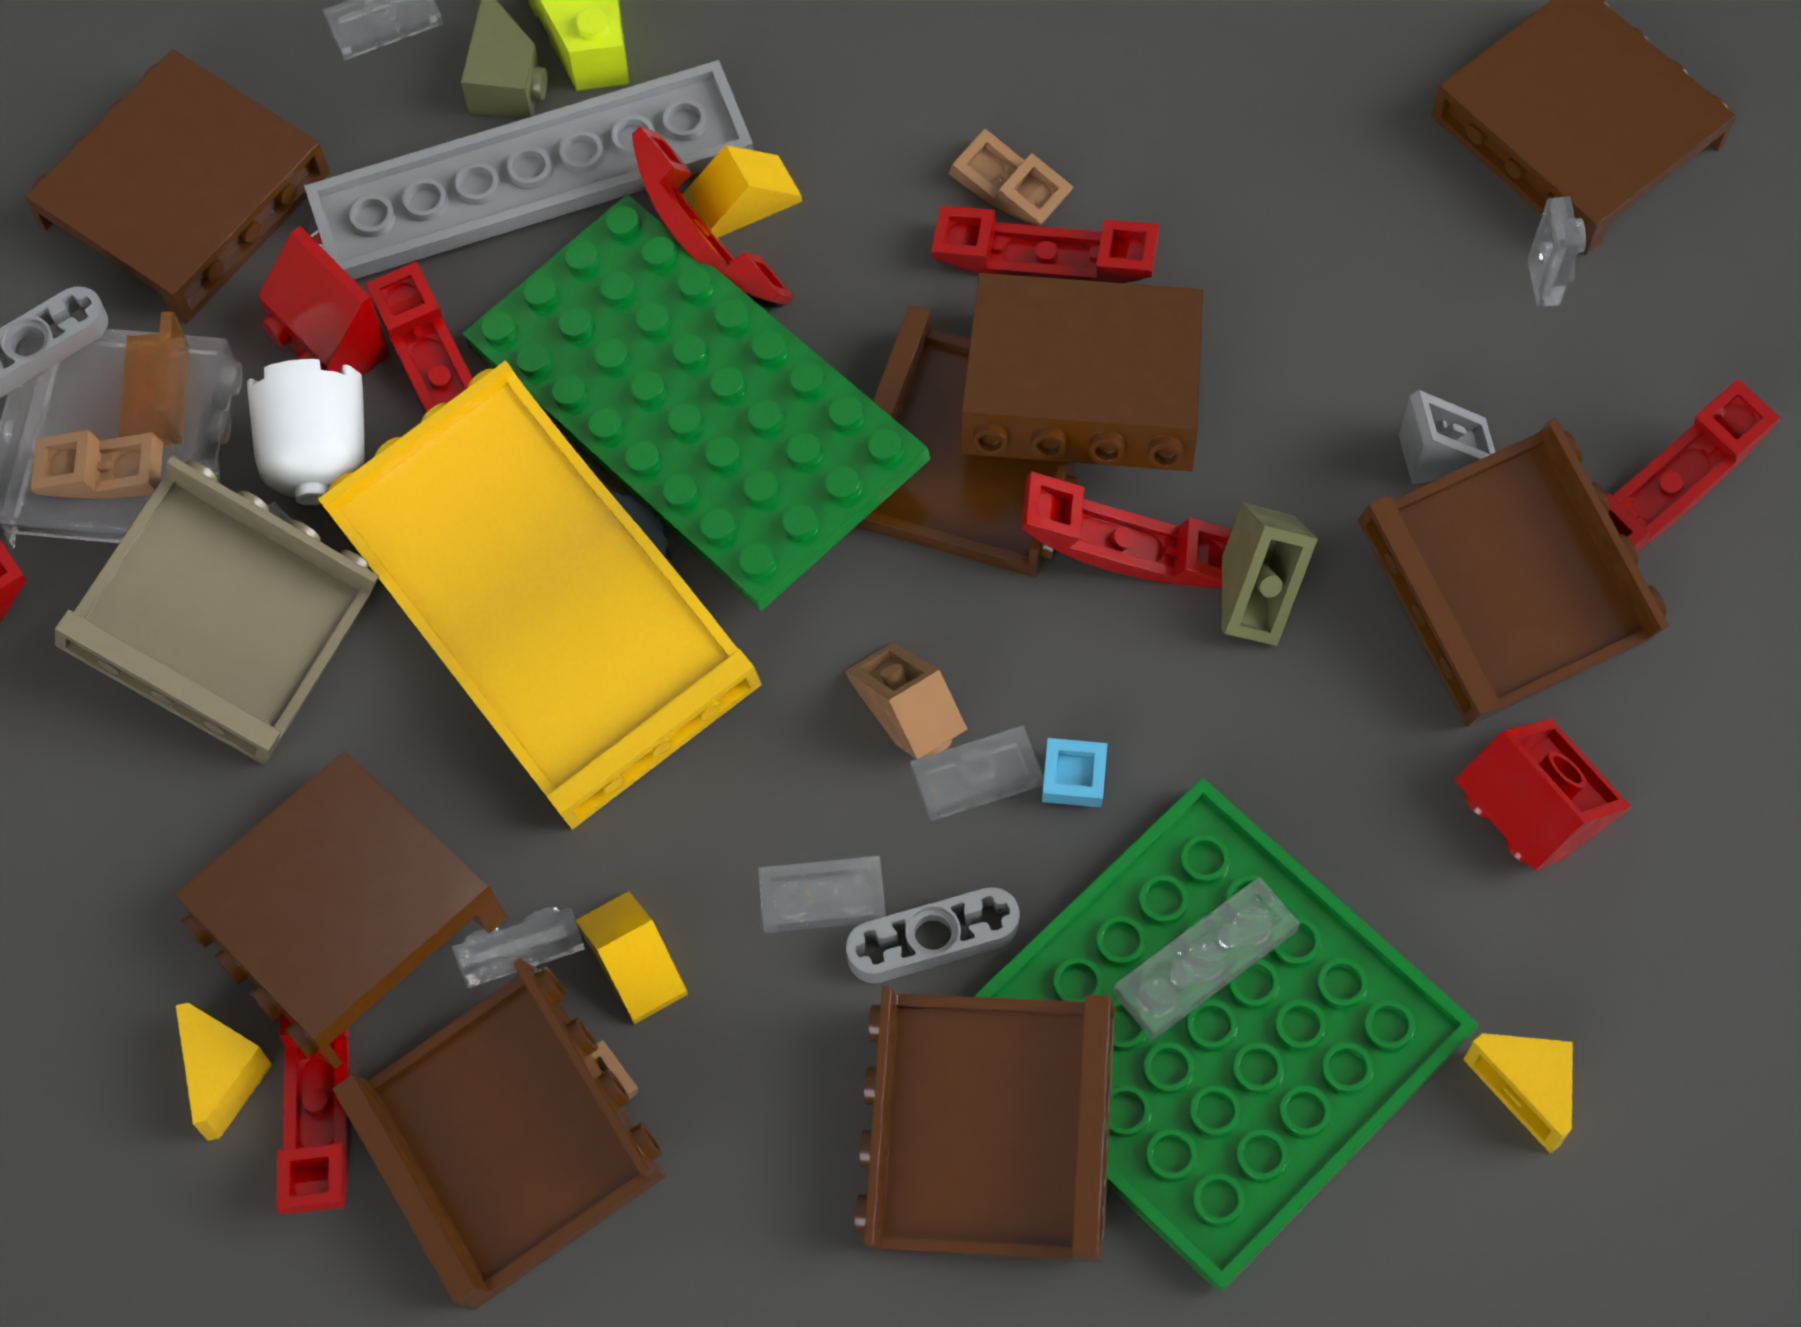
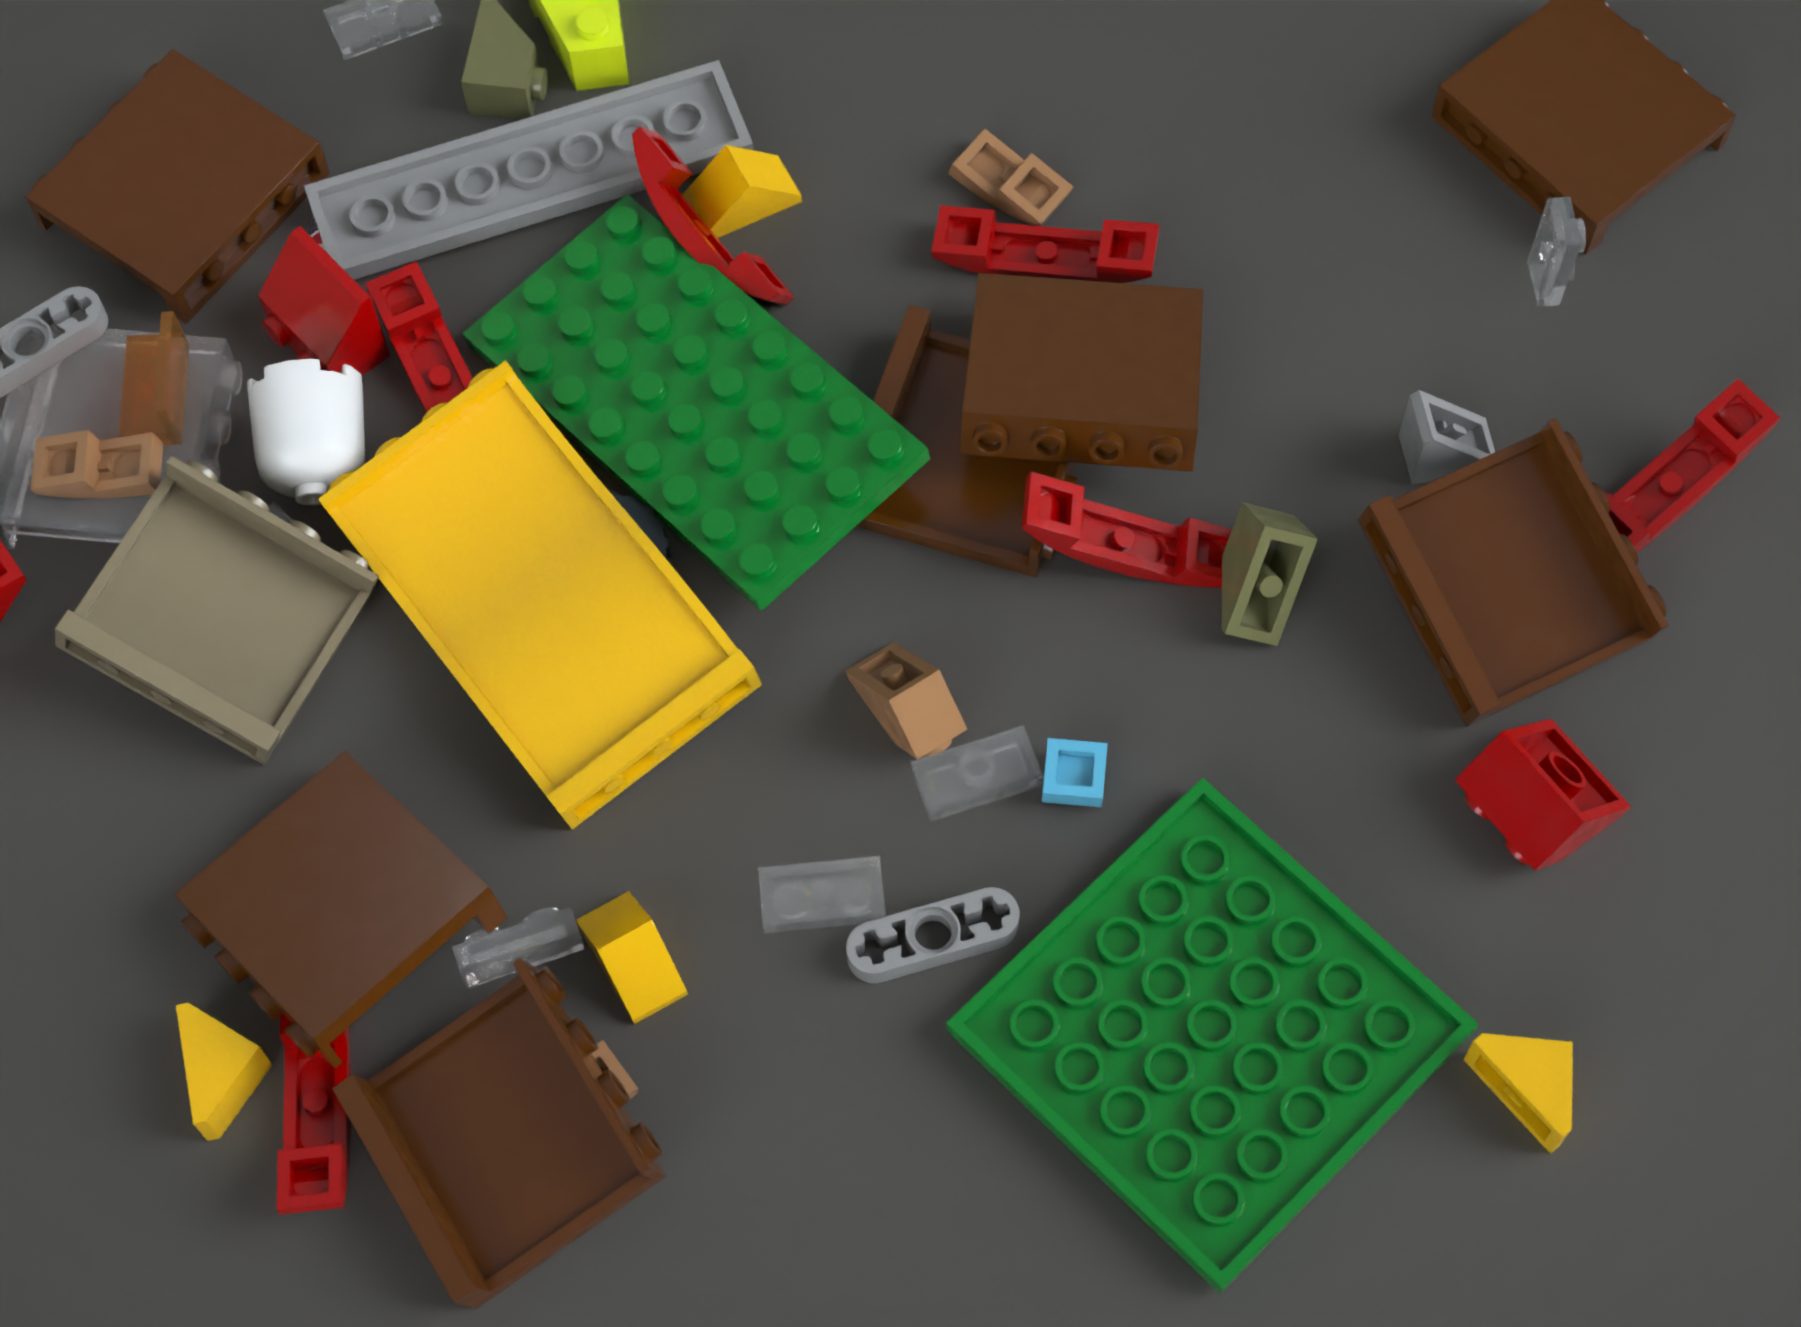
reddish brown panel [855,986,1115,1263] -> none
clear plate [1113,876,1300,1041] -> none

